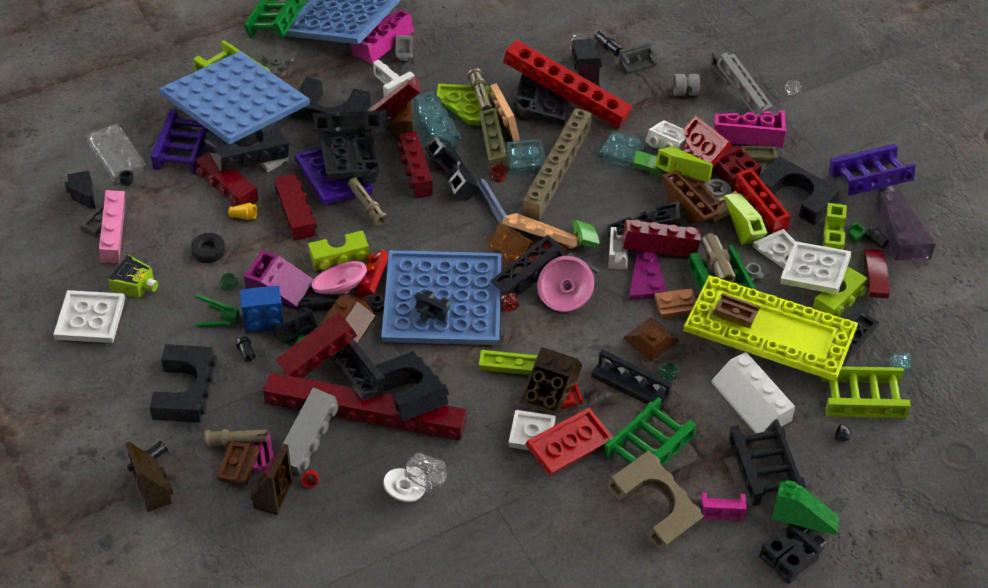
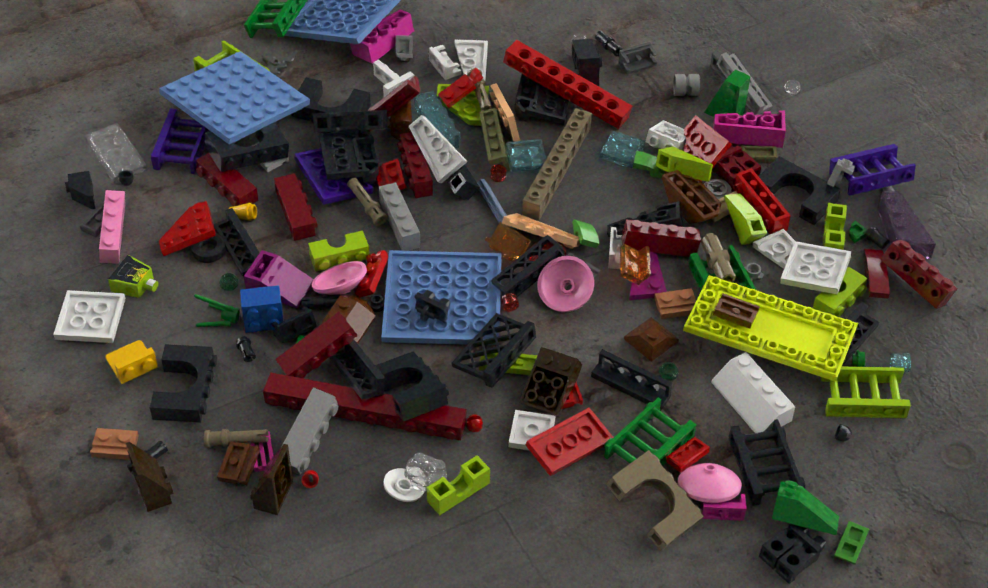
none -> nougat plate [90,428,139,460]
none -> yellow bracket [106,340,158,384]
none -> red plate [159,201,216,256]
none -> black fence [214,208,260,276]
none -> red plate [377,159,407,190]
none -> light grey brick [379,182,420,251]
none -> white wing [409,115,468,183]
none -> lime arch [426,455,490,516]
none -> white hinge [429,45,461,80]
none -> red plate [438,68,483,109]
none -> black fence [451,313,536,388]
none -> white wing [455,40,488,85]
none -> red hinge [466,414,483,432]
none -> clear orange bracket [620,244,651,285]
none -> red plate [666,437,710,473]
none -> bright pink dish [678,463,742,503]
none -> green wedge [704,69,751,117]
none -> light grey bracket [827,158,855,187]
none -> bright green slope [834,521,869,565]
none -> green plate [852,350,865,367]
none -> dark red brick [880,240,957,309]

